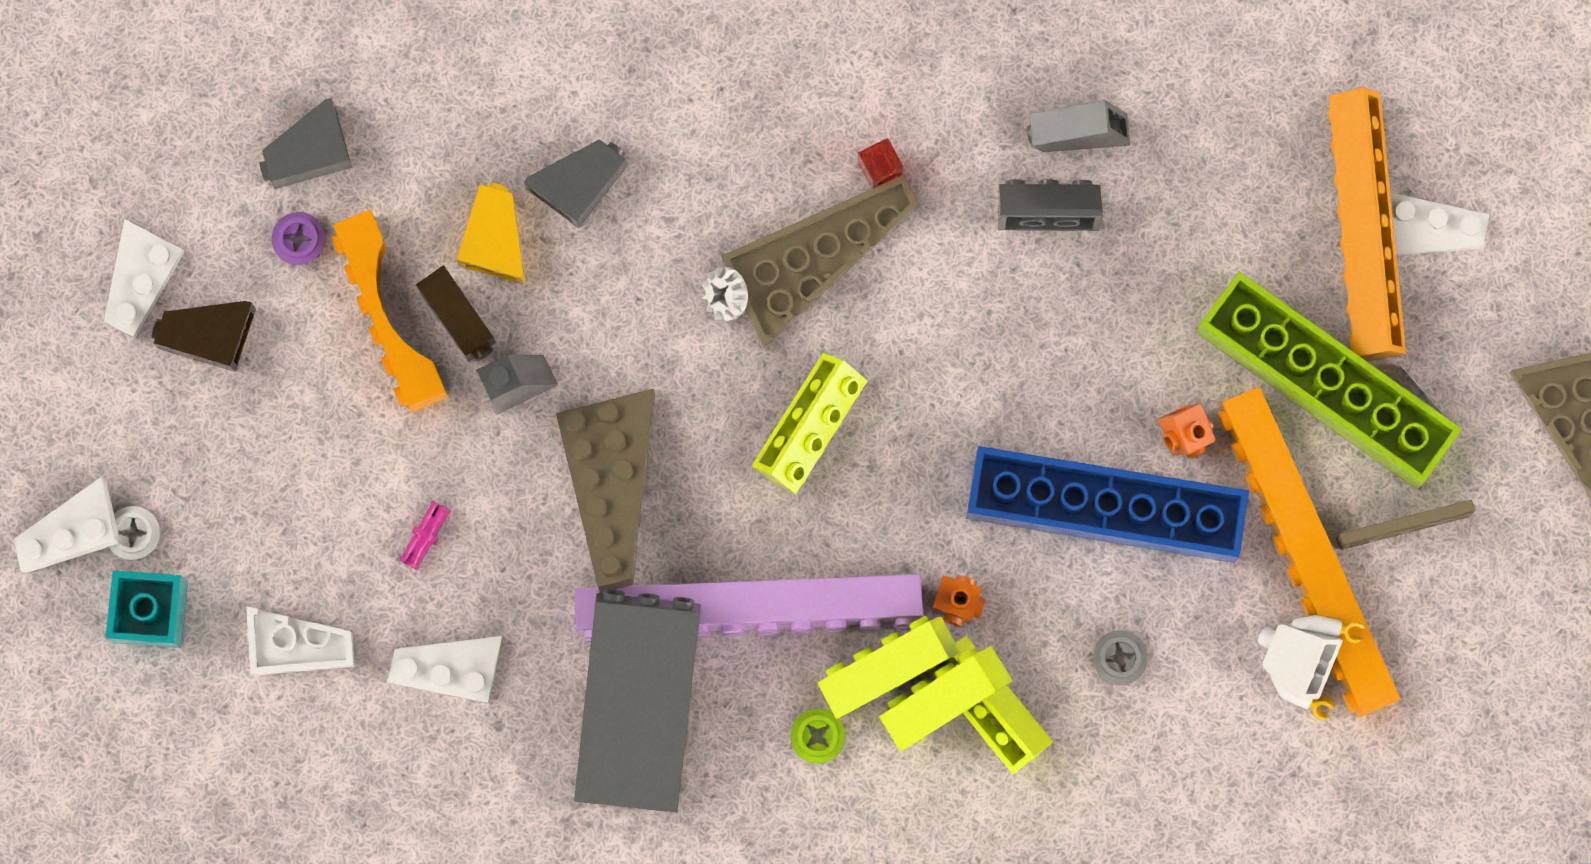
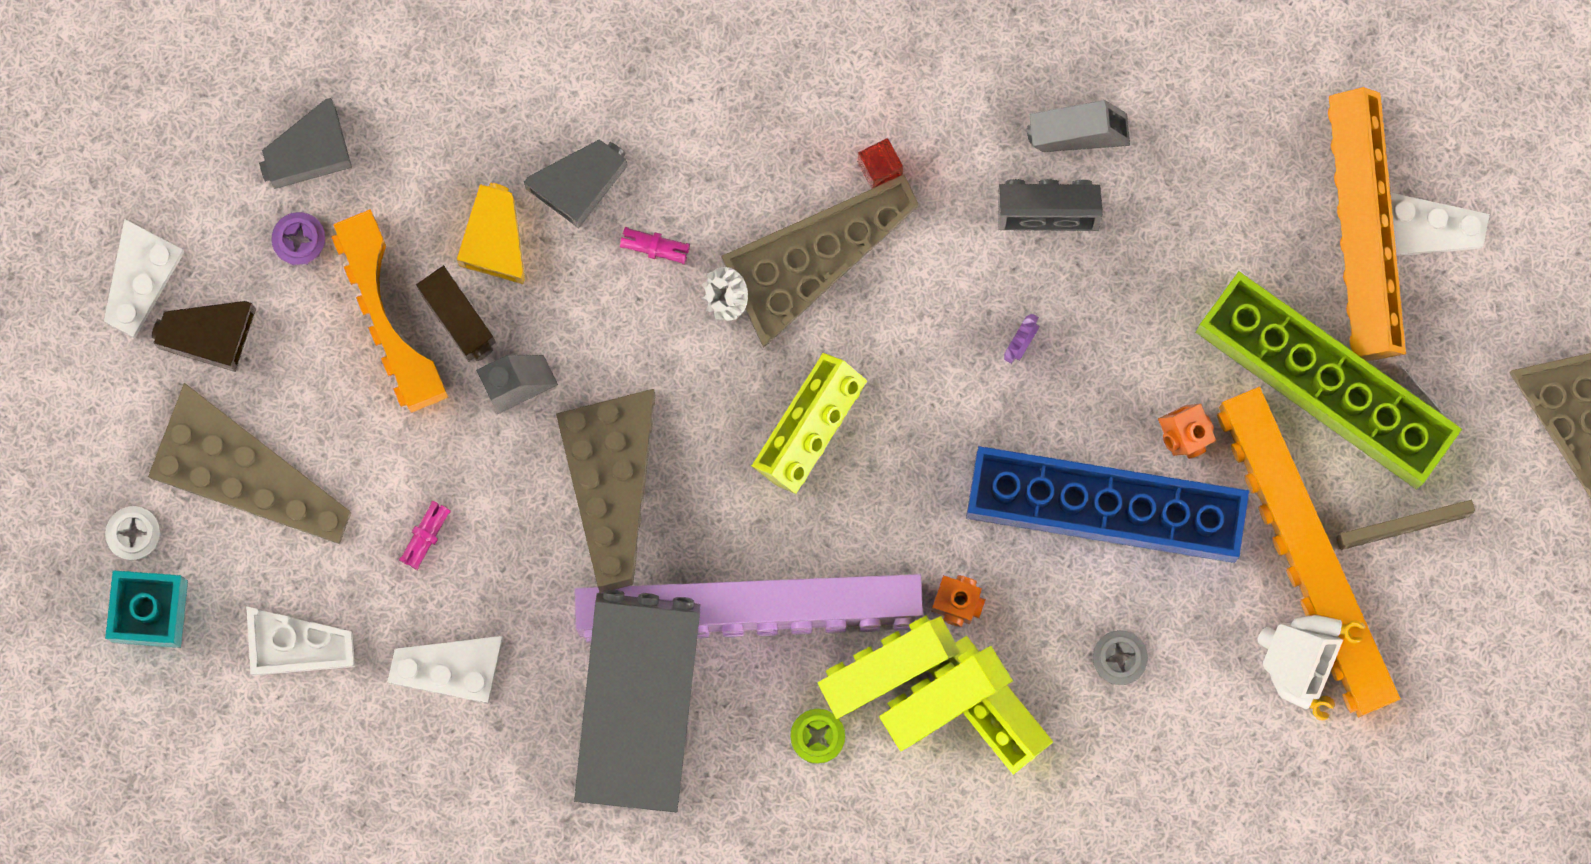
white wing [14,477,120,573] -> none
none -> dark tan wing [148,383,351,544]
none -> dark pink pin [620,227,690,265]
none -> medium lavender gear [1004,314,1040,364]

